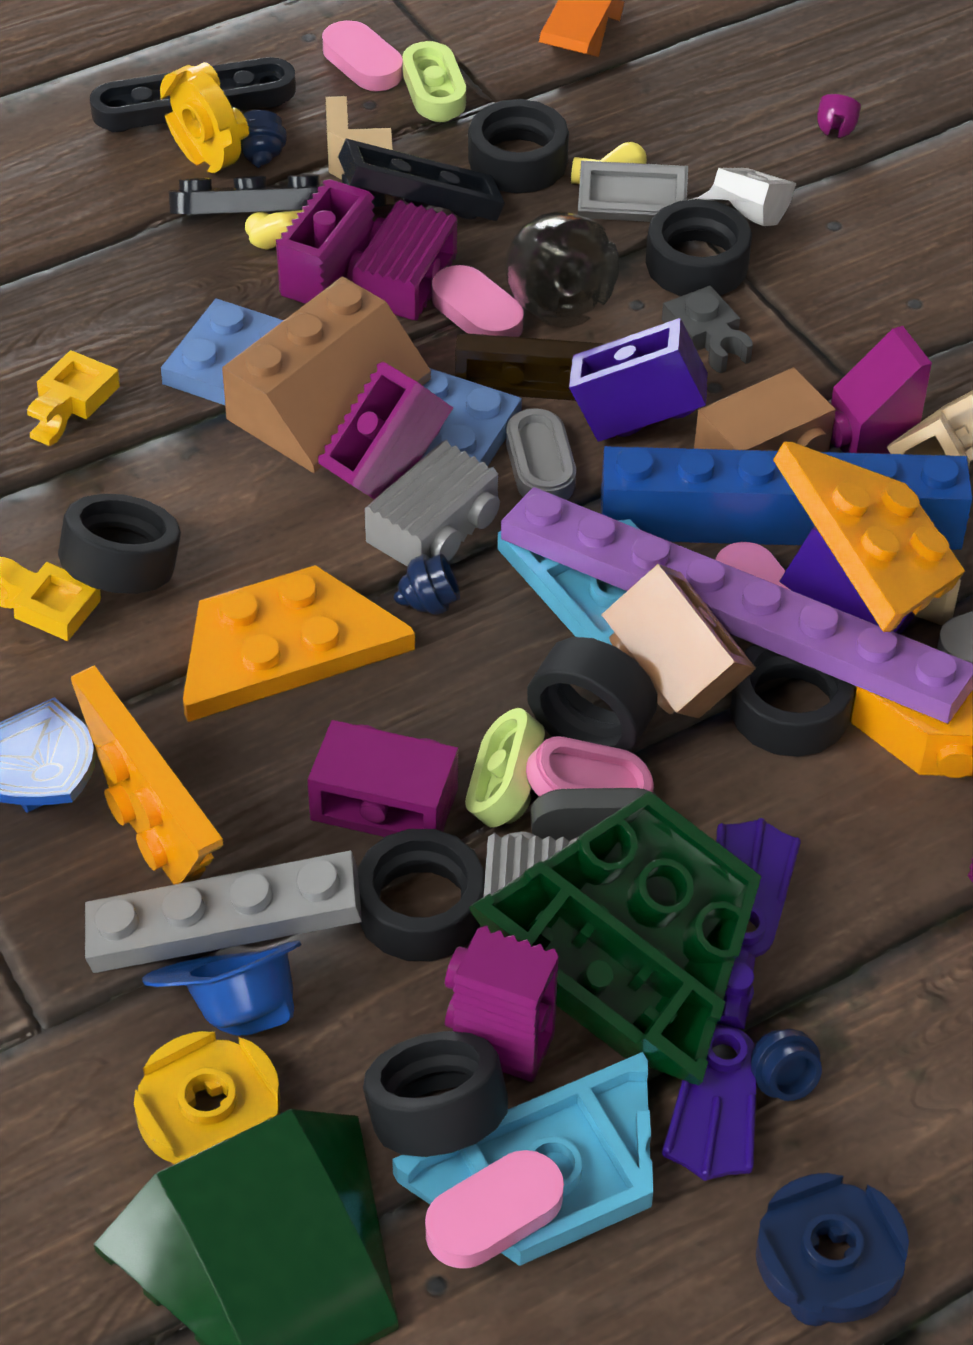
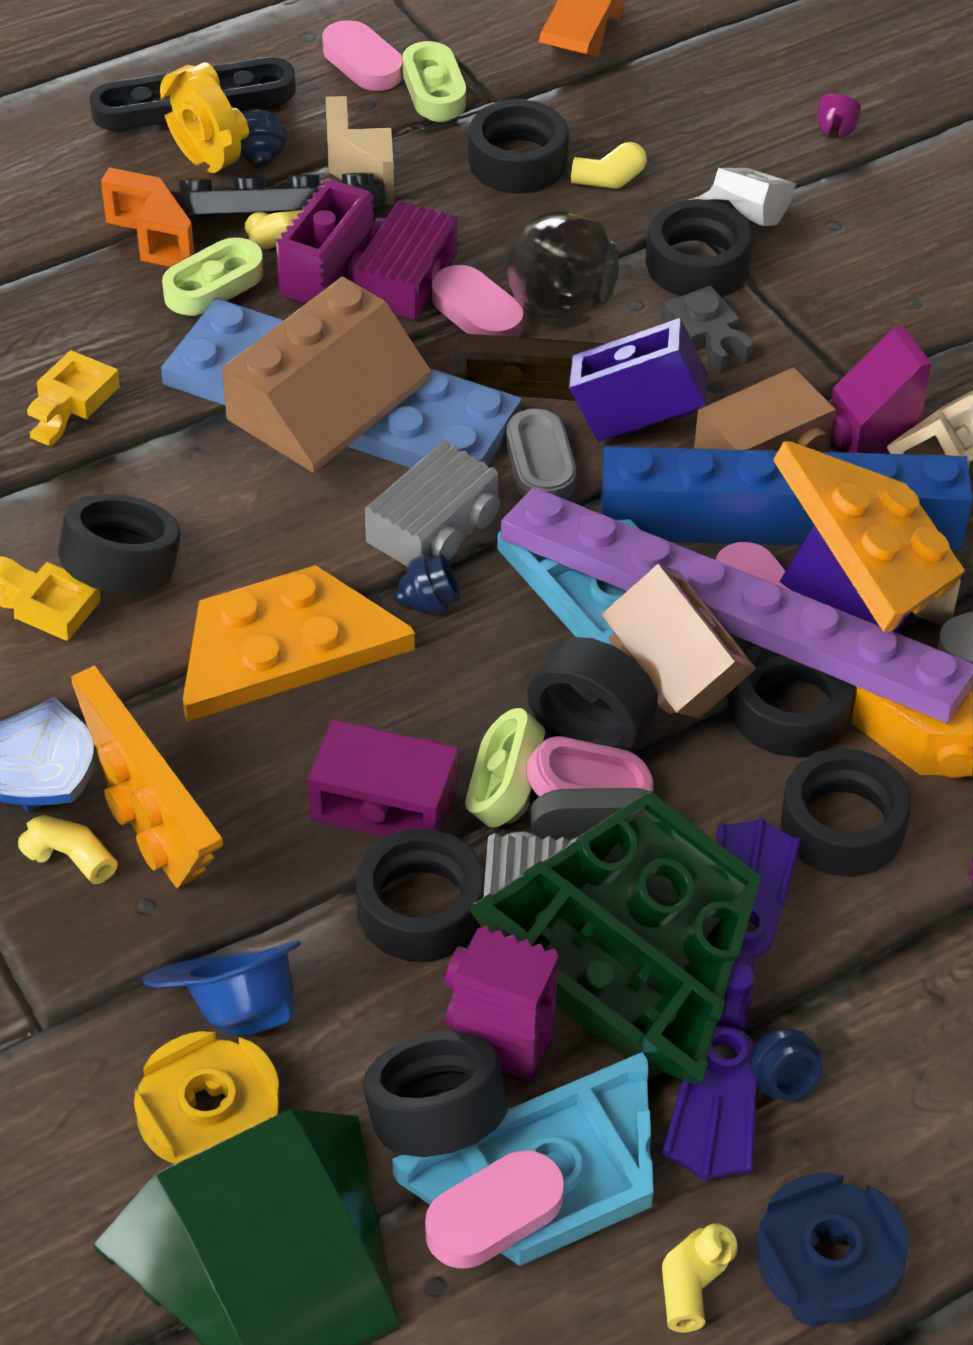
light grey plate [85,850,362,973] -> none
magenta brick [318,362,453,500] -> none
black plate [338,138,505,221] -> none
light grey tile [578,161,688,222] -> none
none -> light yellow arm [18,815,118,884]
none -> orange slope [101,167,194,267]
none -> yellowish green plate [162,238,264,316]
none -> light yellow arm [662,1223,738,1333]
none -> black tyre [781,748,910,877]

